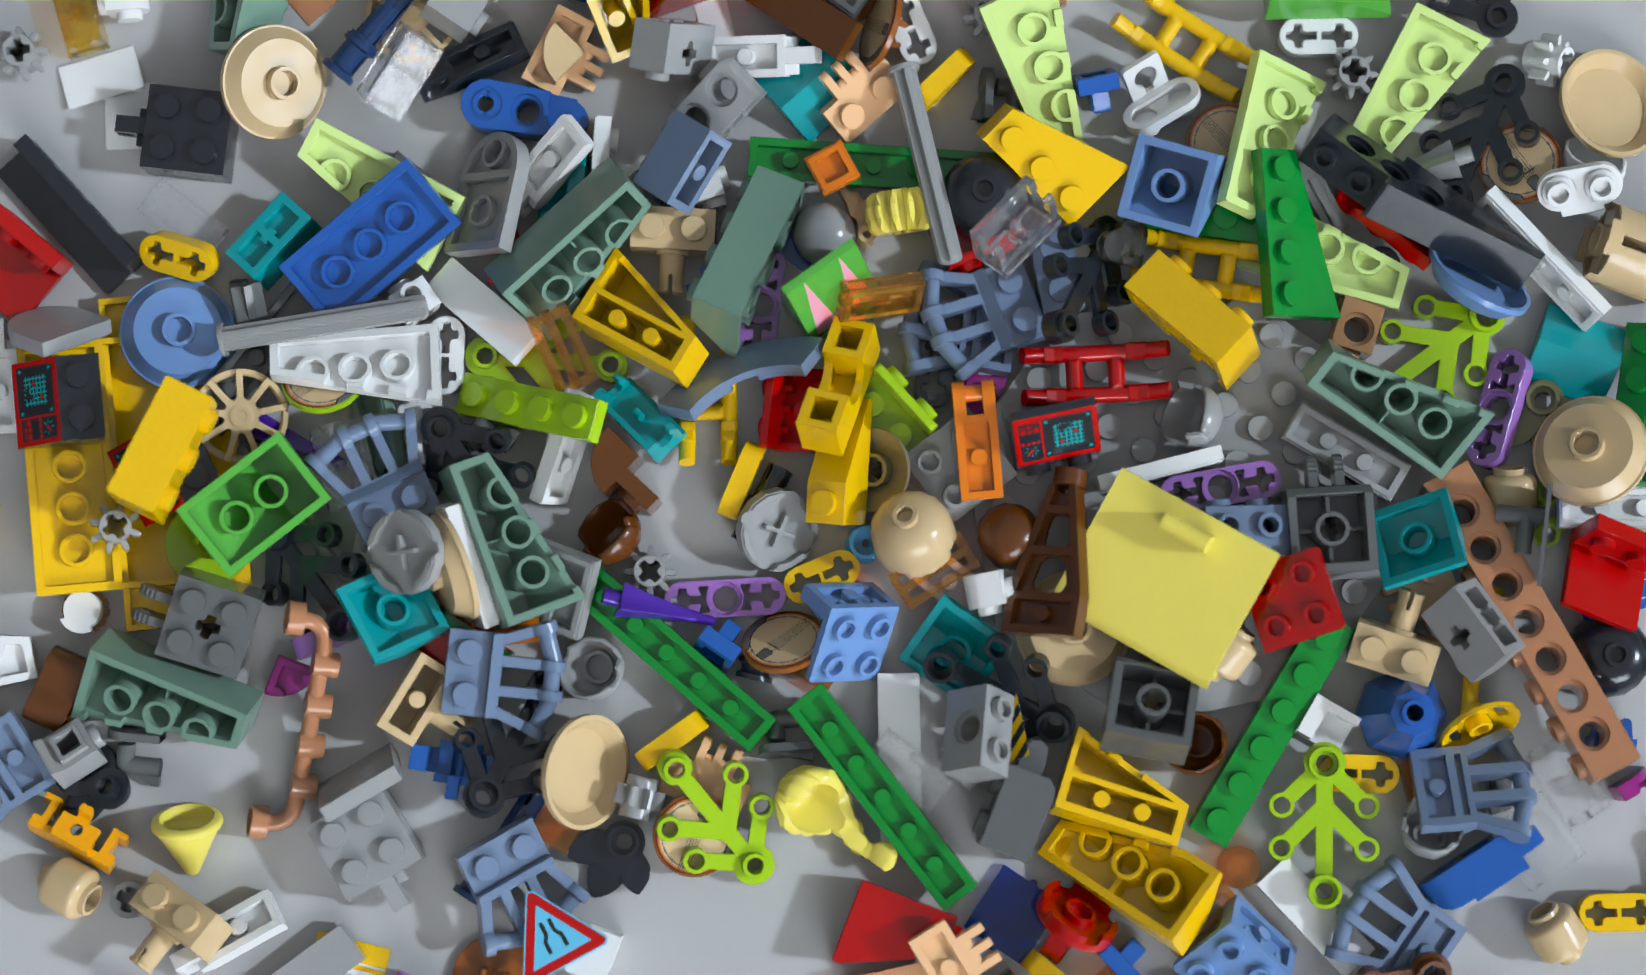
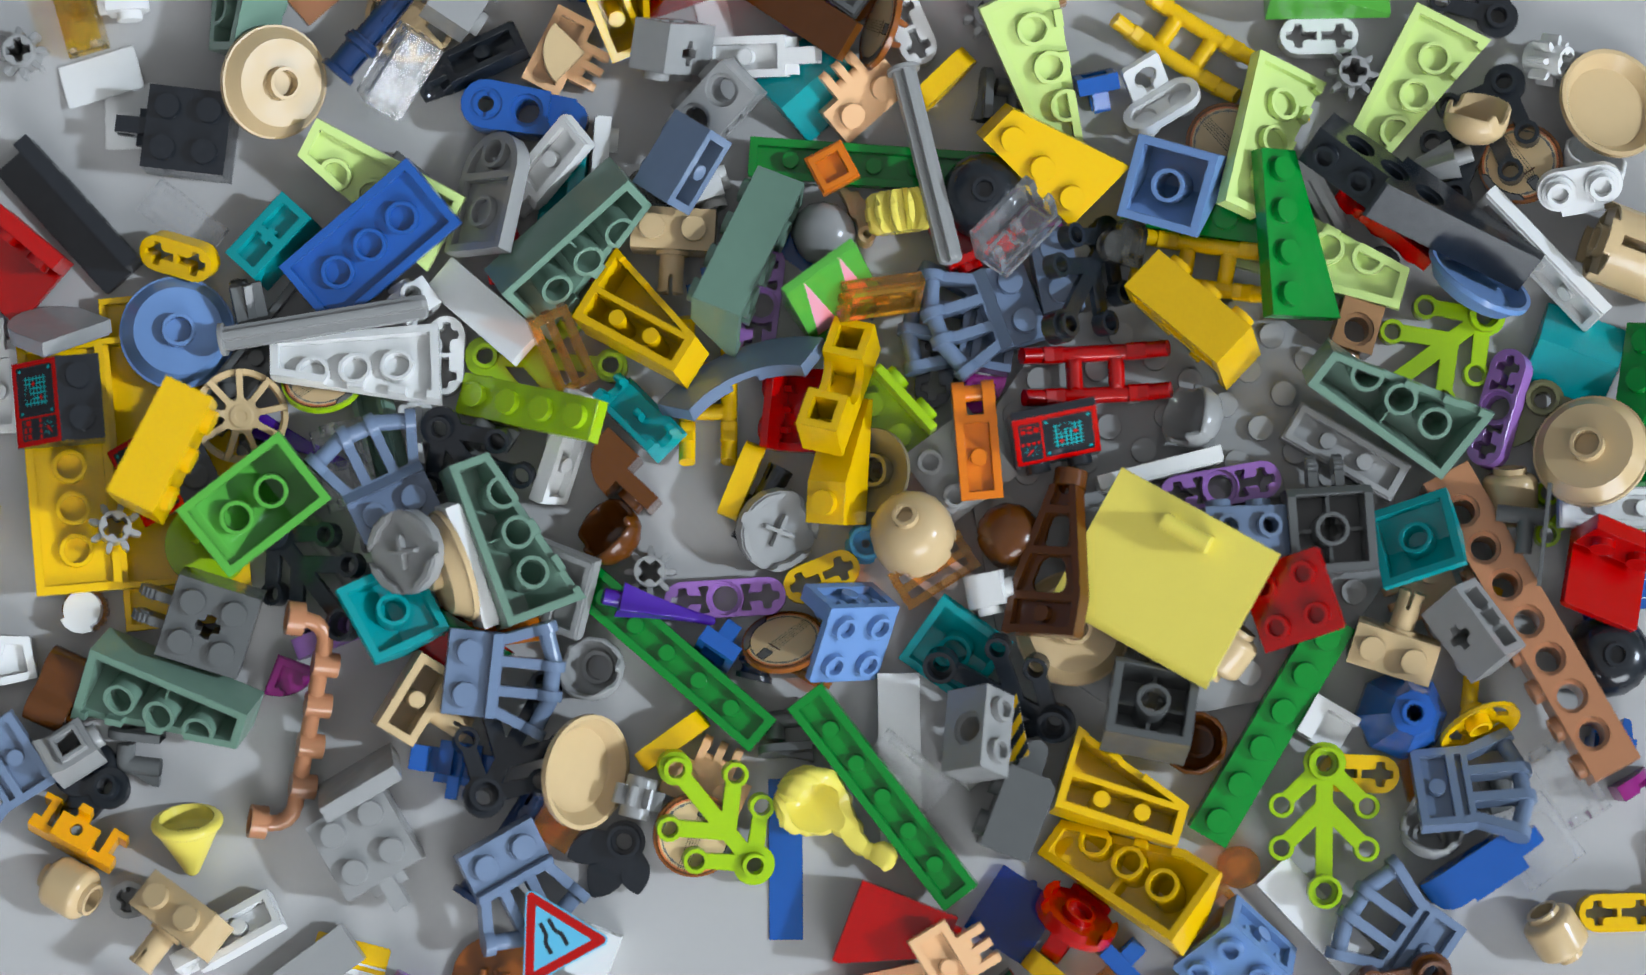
none -> blue sticker [768,779,803,940]
none -> tan hair [1443,92,1512,145]

